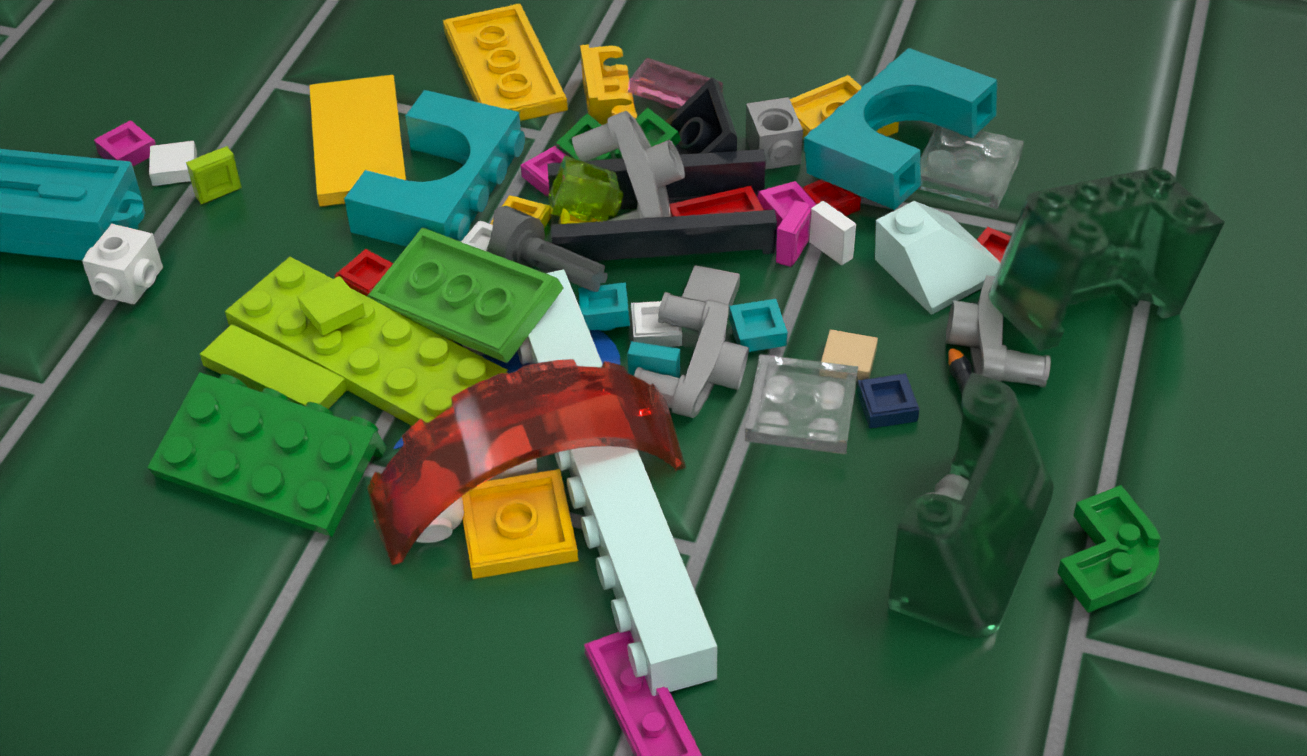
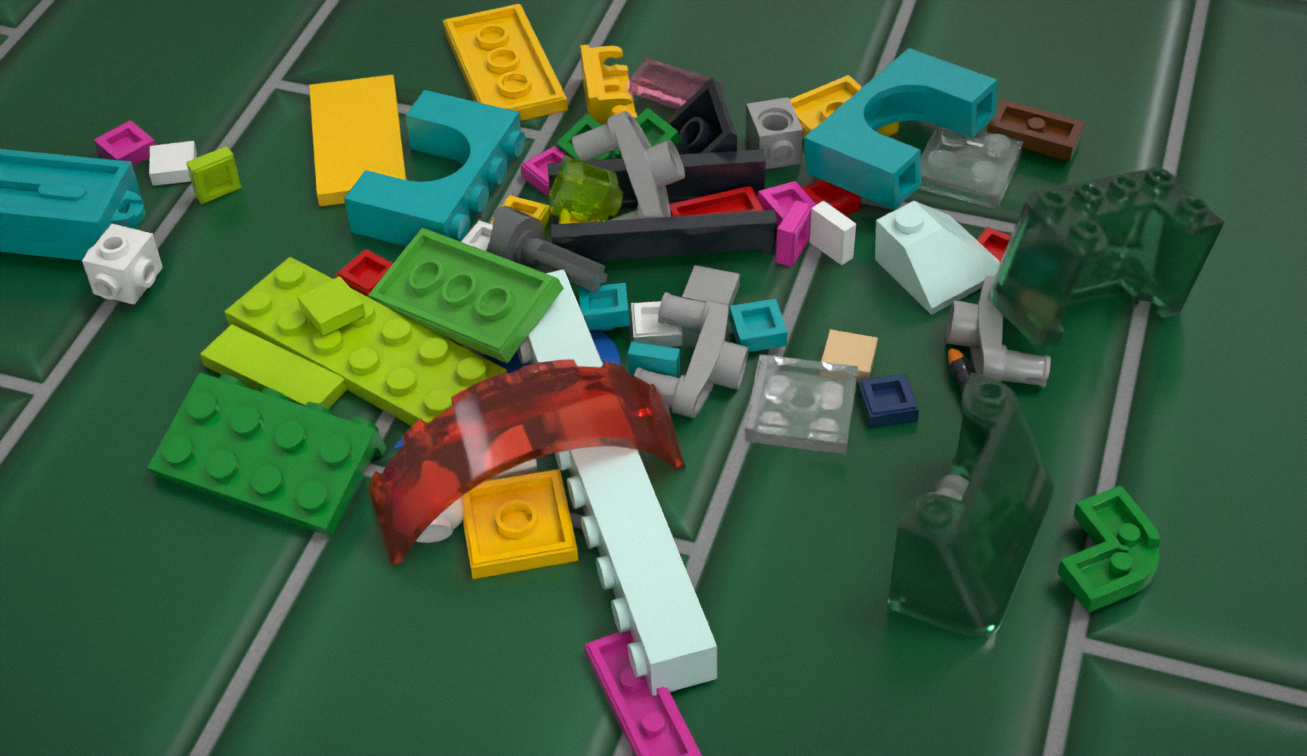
none -> reddish brown plate [986,99,1085,161]

